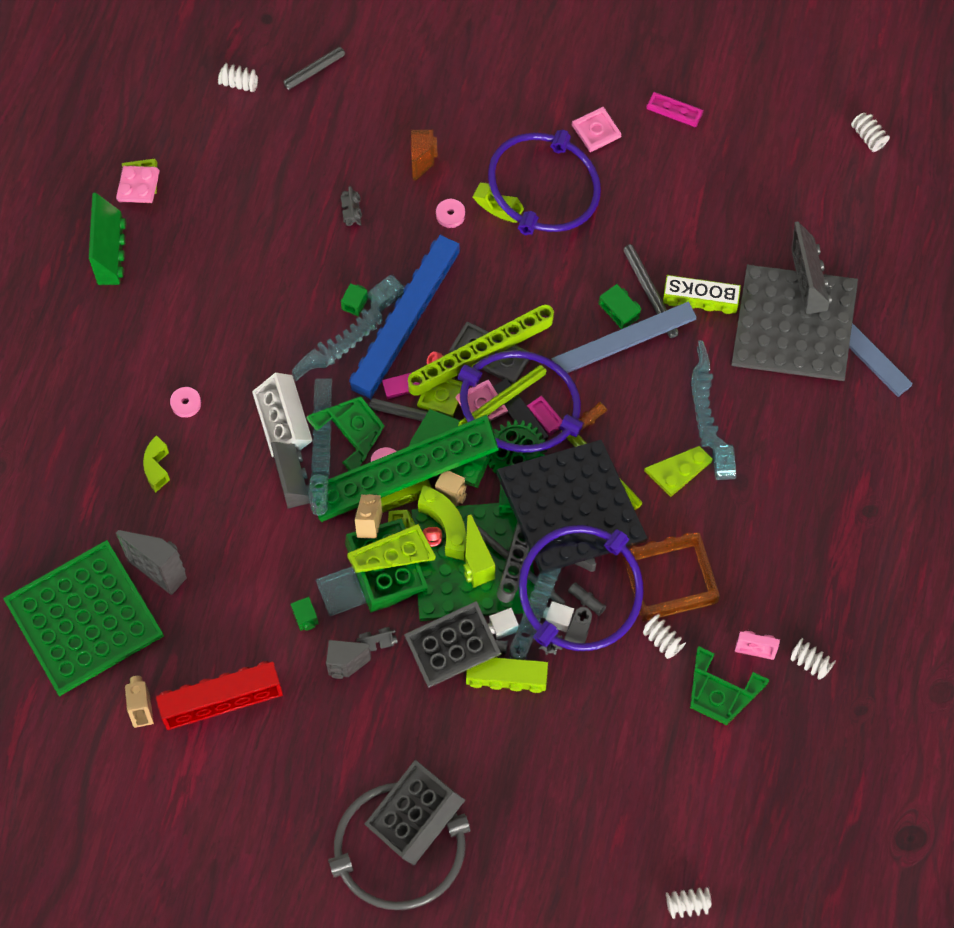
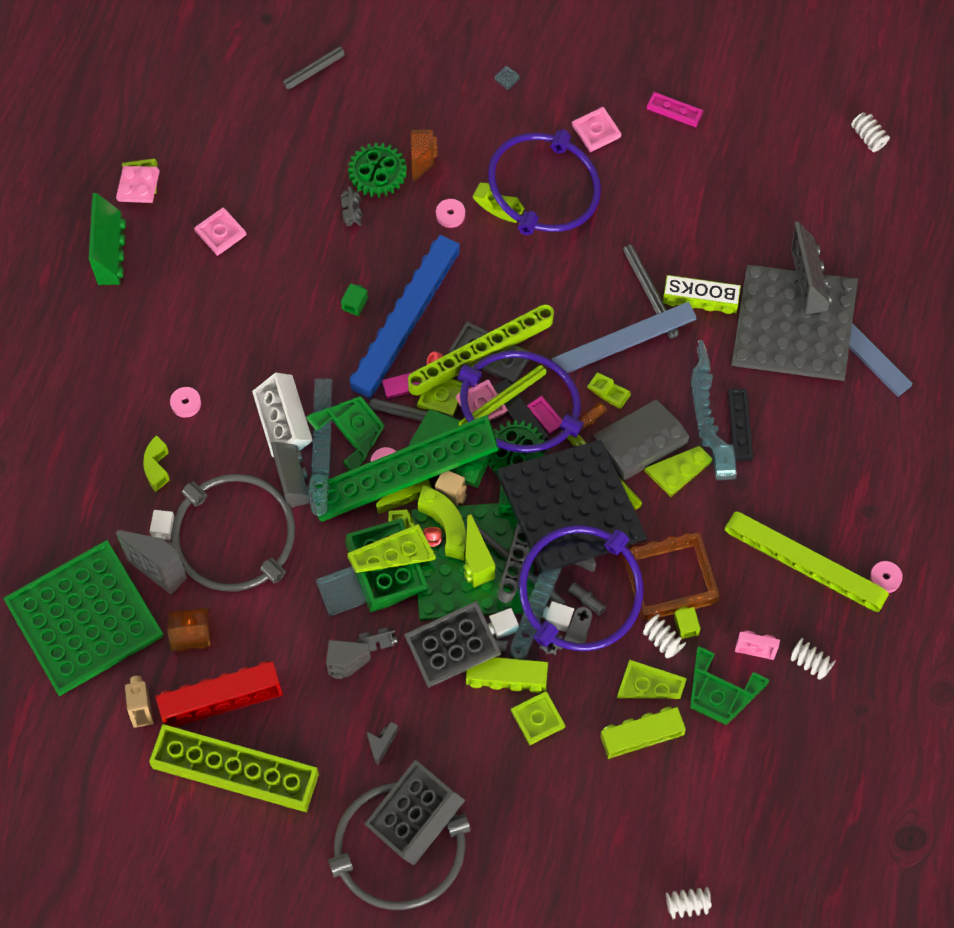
white piece [218,63,258,92] -> none
green brick [291,597,319,631] -> none
clear light blue piece [292,275,405,381] -> none
tan brick [355,494,383,538] -> none
green brick [599,284,641,329] -> none
none -> lime brick [149,724,319,813]
none -> white brick [150,510,175,541]
none -> clear orange slope [167,608,211,651]
none -> dark grey piece [172,474,295,592]
none -> bright pink plate [194,207,246,256]
none -> green gear [348,142,407,198]
none -> dark grey slope [367,722,399,765]
none -> clear light blue tile [495,66,520,90]
none -> lime plate [511,691,565,746]
none -> lime slope [587,372,631,409]
none -> dark grey slope [592,399,689,481]
none -> lime brick [600,707,686,759]
none -> lime wing [617,660,687,699]
none -> lime brick [674,606,700,639]
none -> lime beam [725,512,889,612]
none -> black tile [728,389,753,461]
none -> bright pink piece [870,561,902,593]

